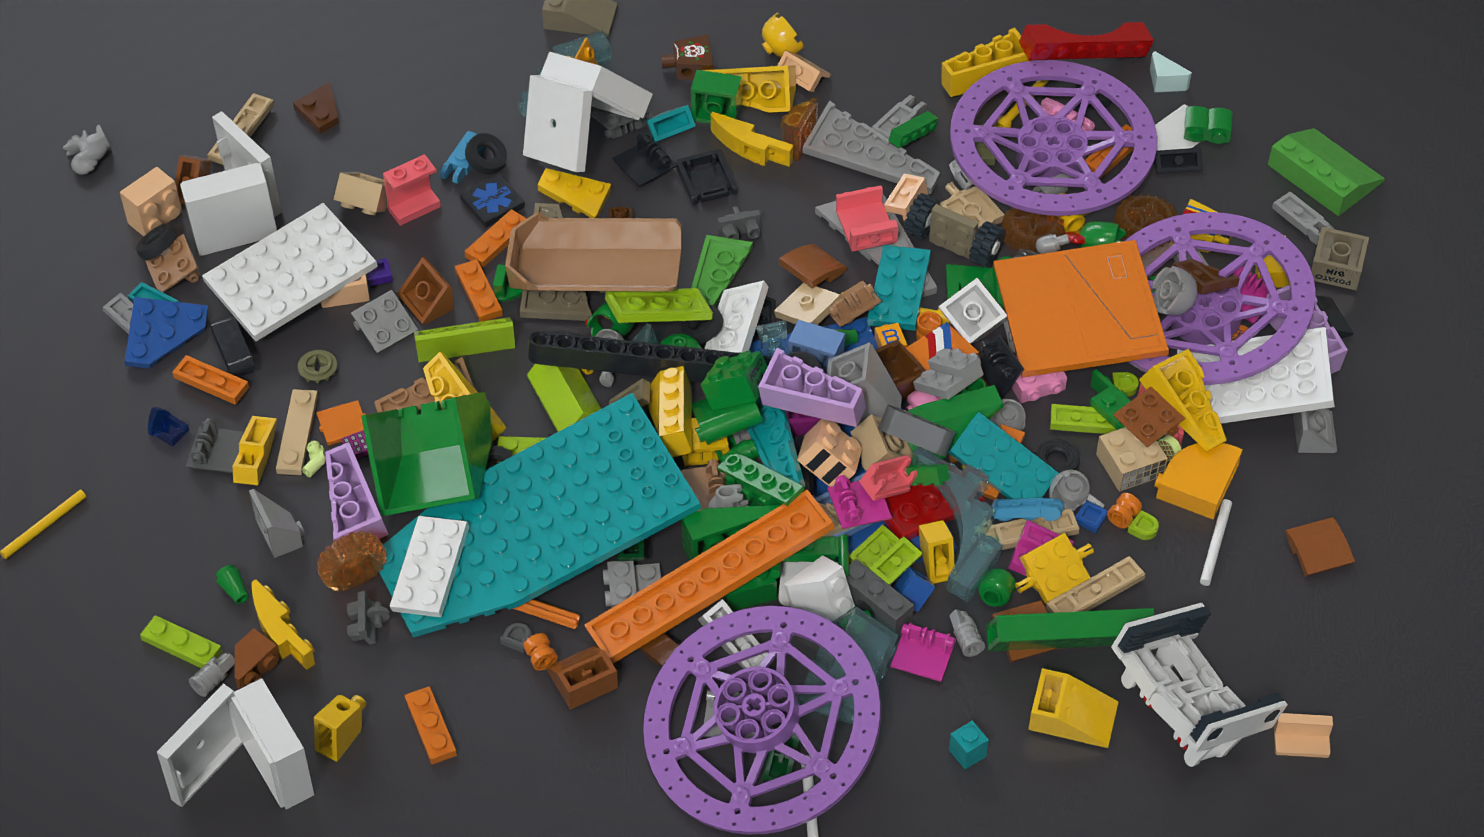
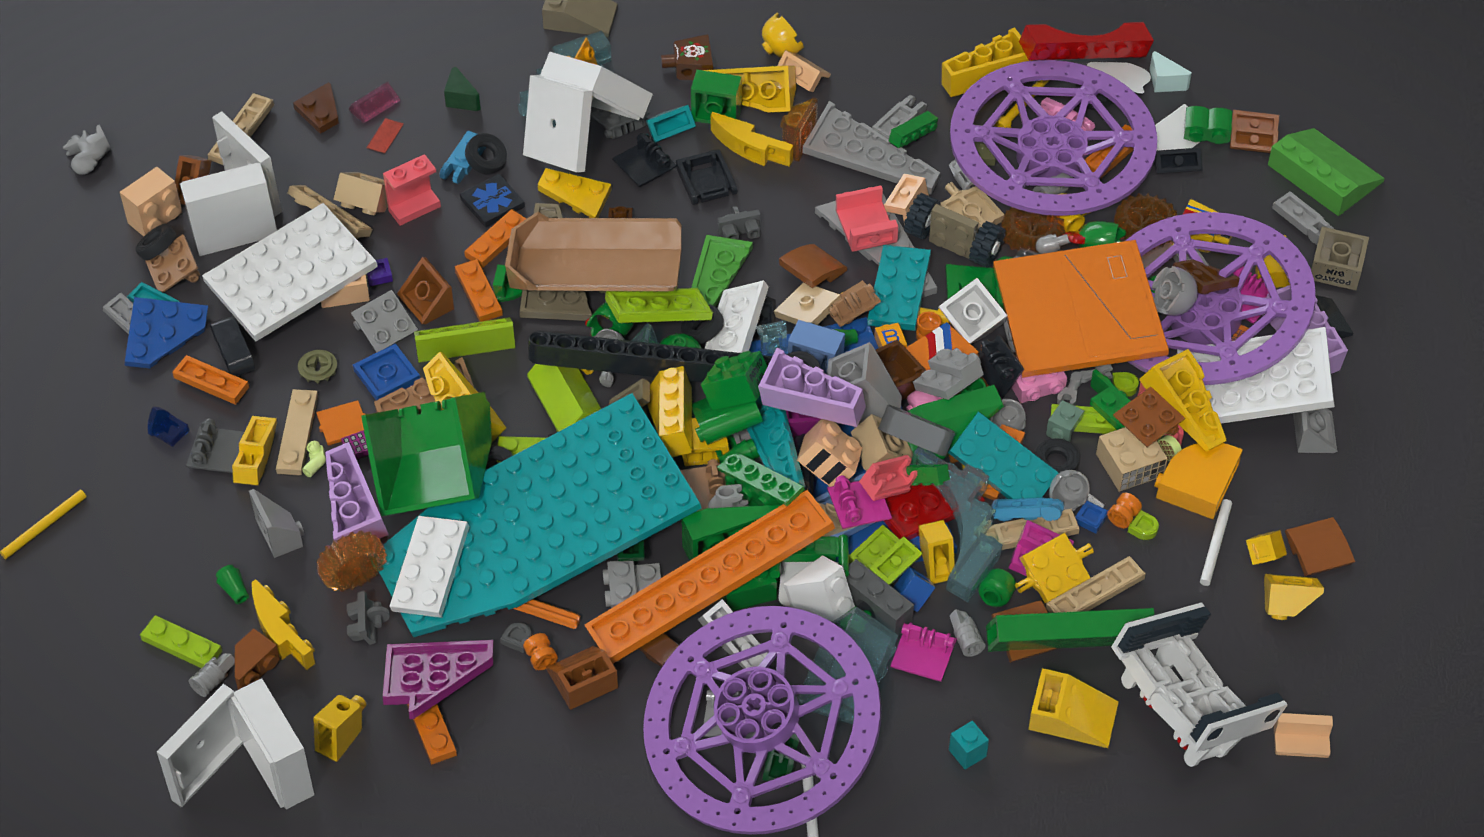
none -> tan plate [287,185,373,239]
none -> clear pink slope [349,81,401,123]
none -> blue tile [353,343,420,400]
none -> clear red sticker [366,118,404,153]
none -> magenta wing [383,640,494,719]
none -> dark green slope [444,67,481,111]
none -> sand green bracket [1046,400,1084,442]
none -> light grey piece [1057,364,1113,406]
none -> white sticker [1087,62,1151,93]
none -> dark orange slope [1230,110,1279,153]
none -> yellow panel [1246,530,1287,565]
none -> yellow slope [1264,574,1324,620]

